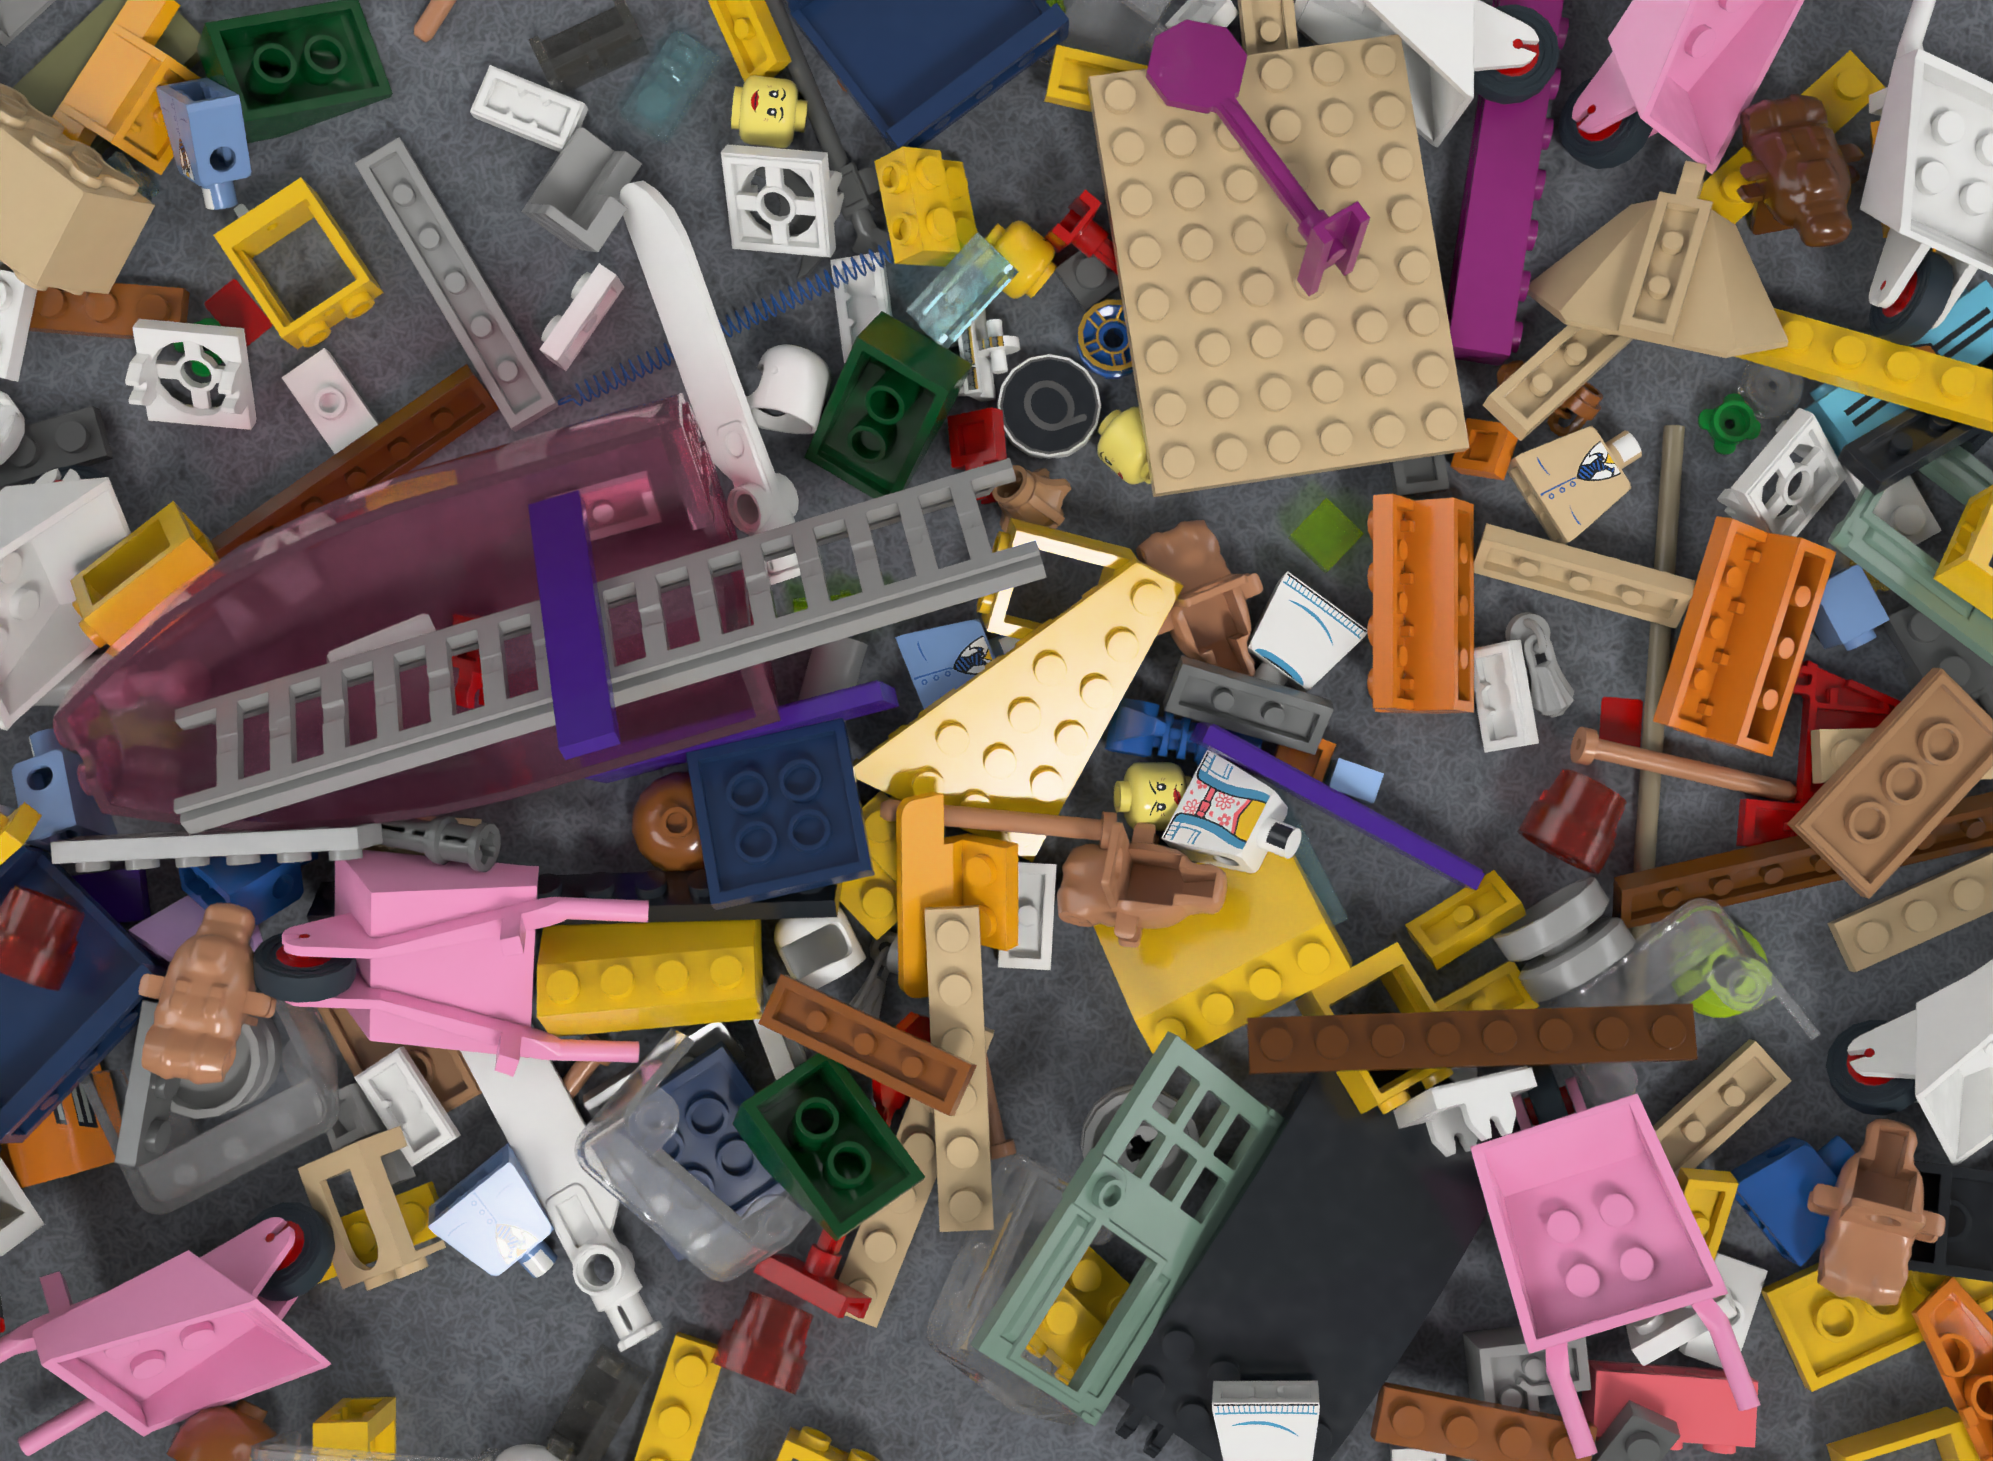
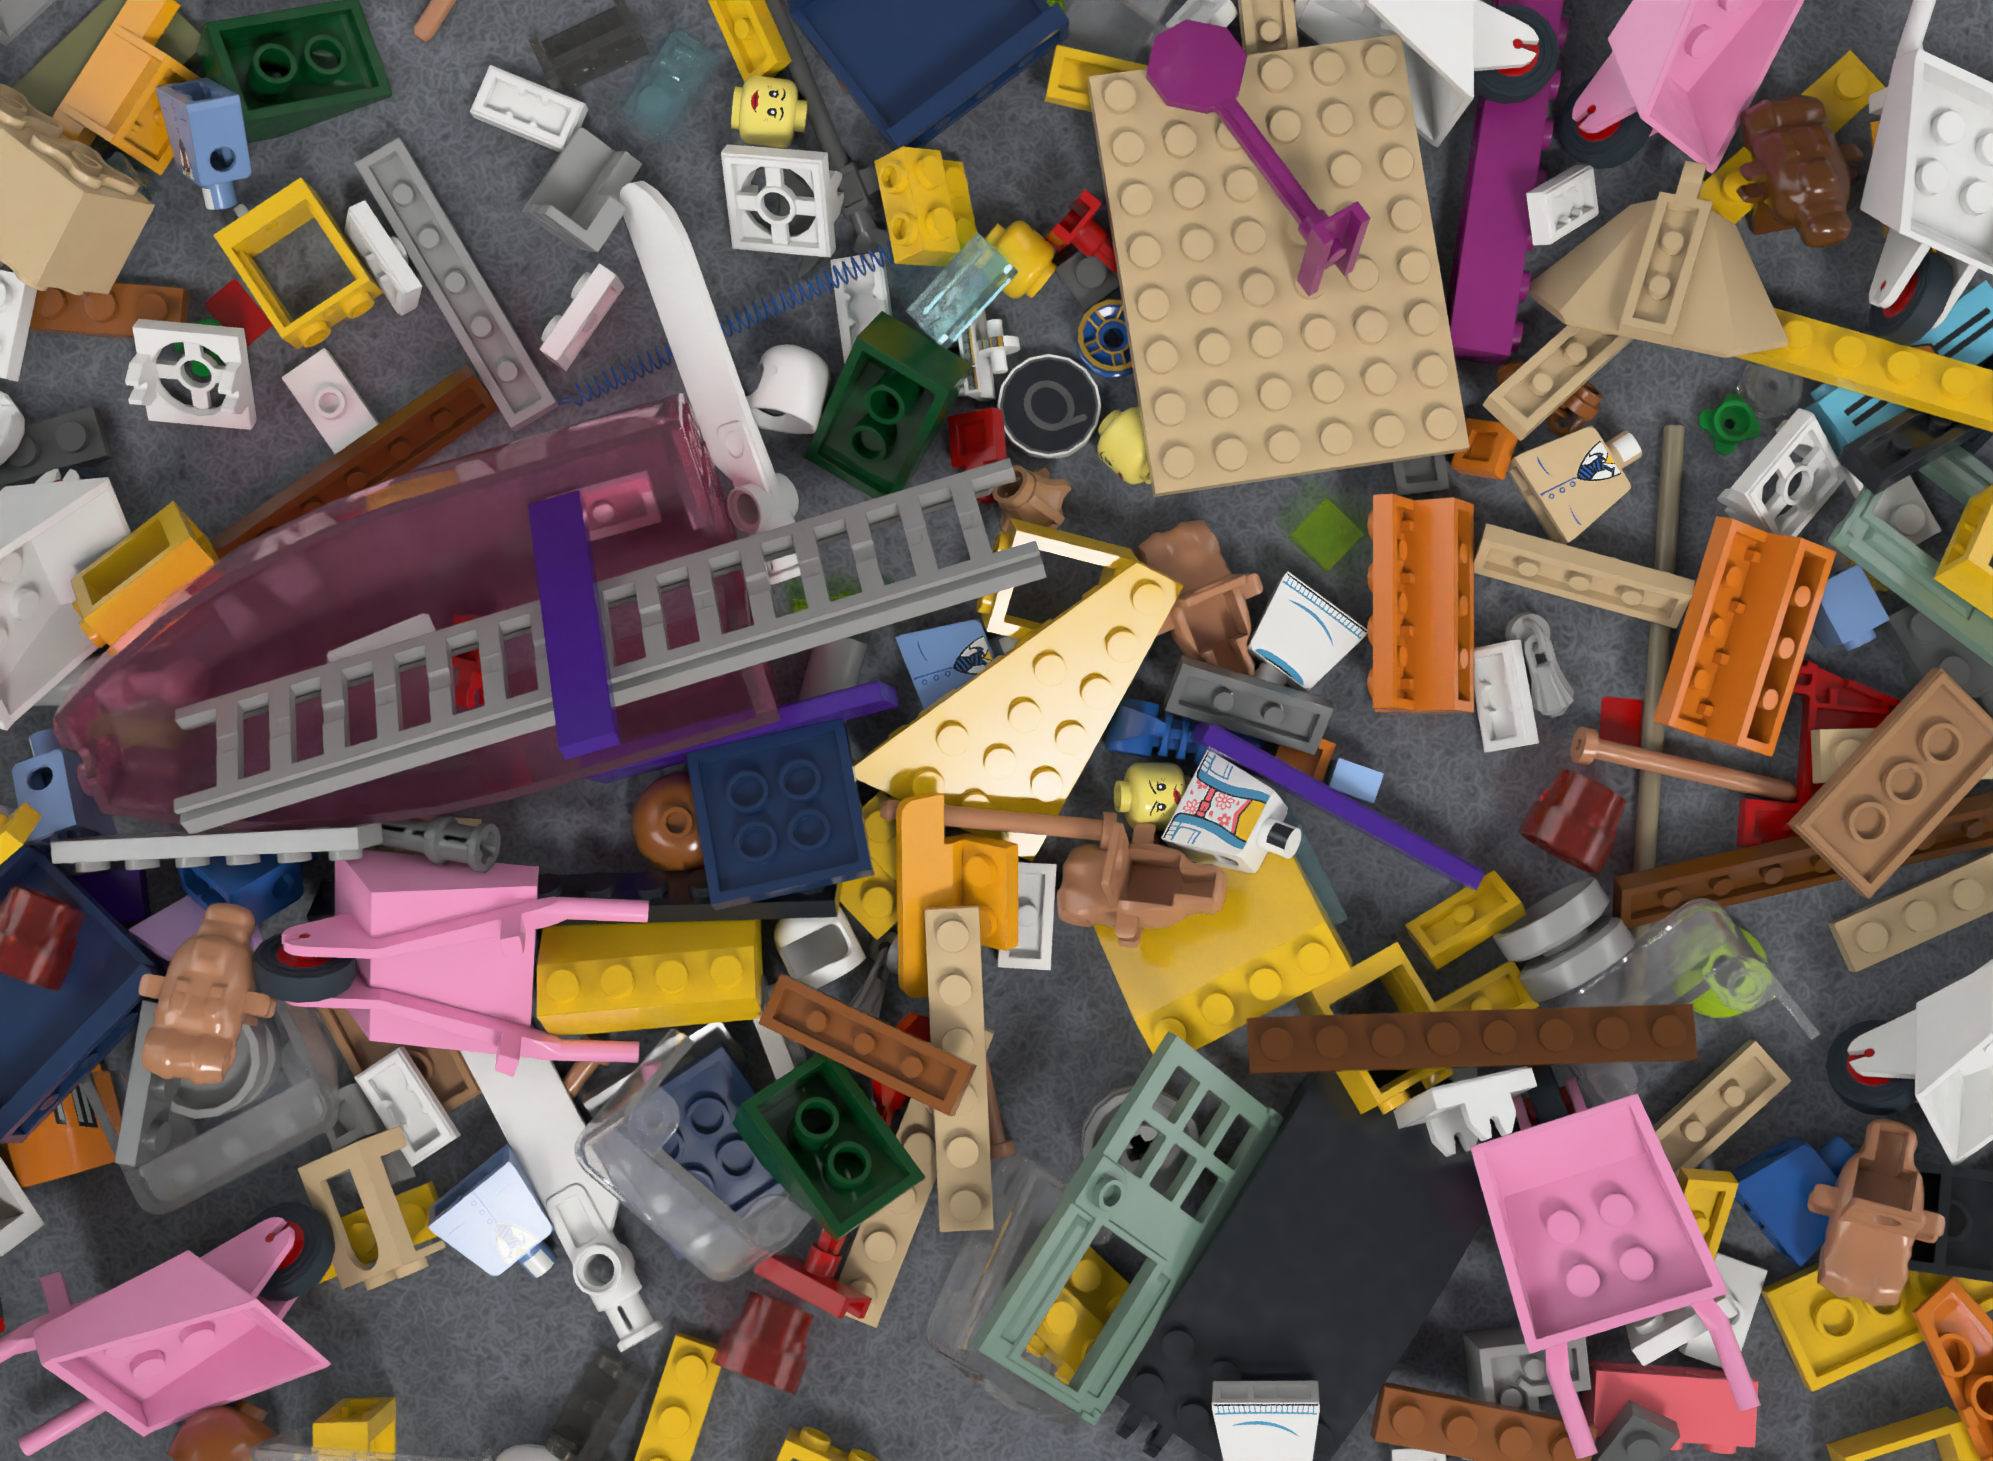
none -> white plate [344,200,422,316]
none -> white plate [1526,164,1599,245]

